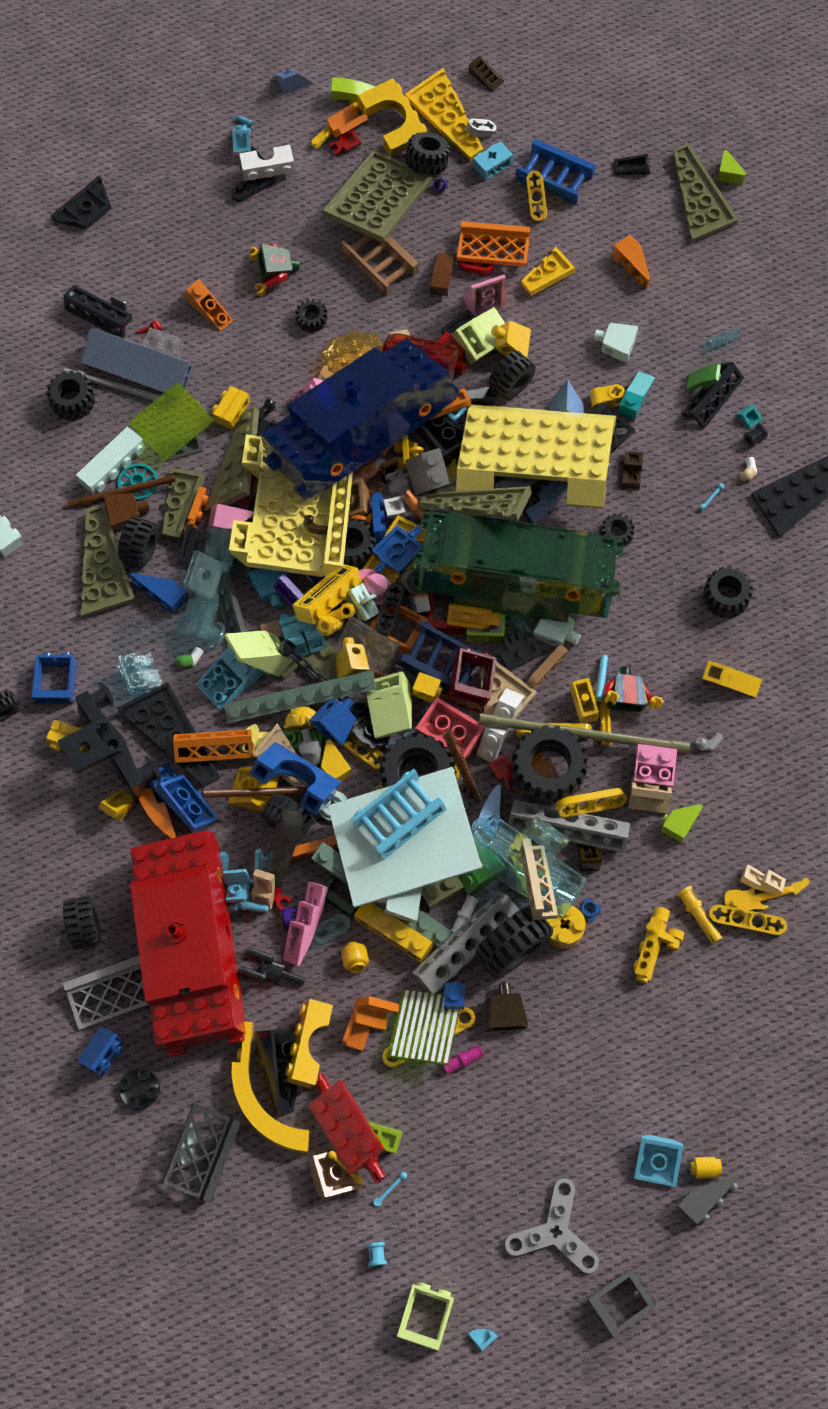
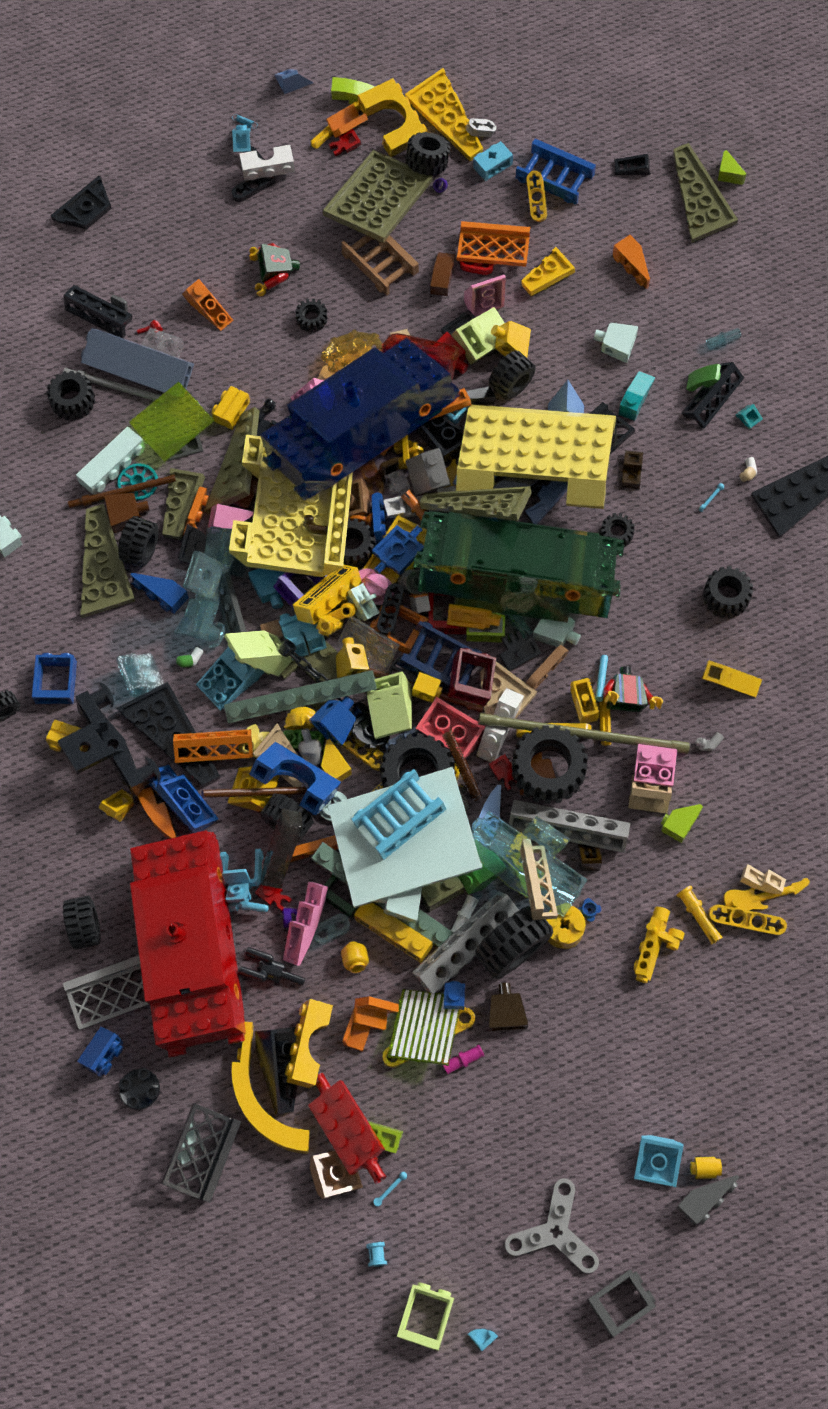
tan slope [251,869,275,910] -> none
yellow hinge [328,1151,363,1184] -> none
dark brown slope [469,56,504,91] -> none
yellow beam [555,788,627,817] -> none
yellow piece [589,384,624,410] -> none
black bush [743,423,768,447] -> none

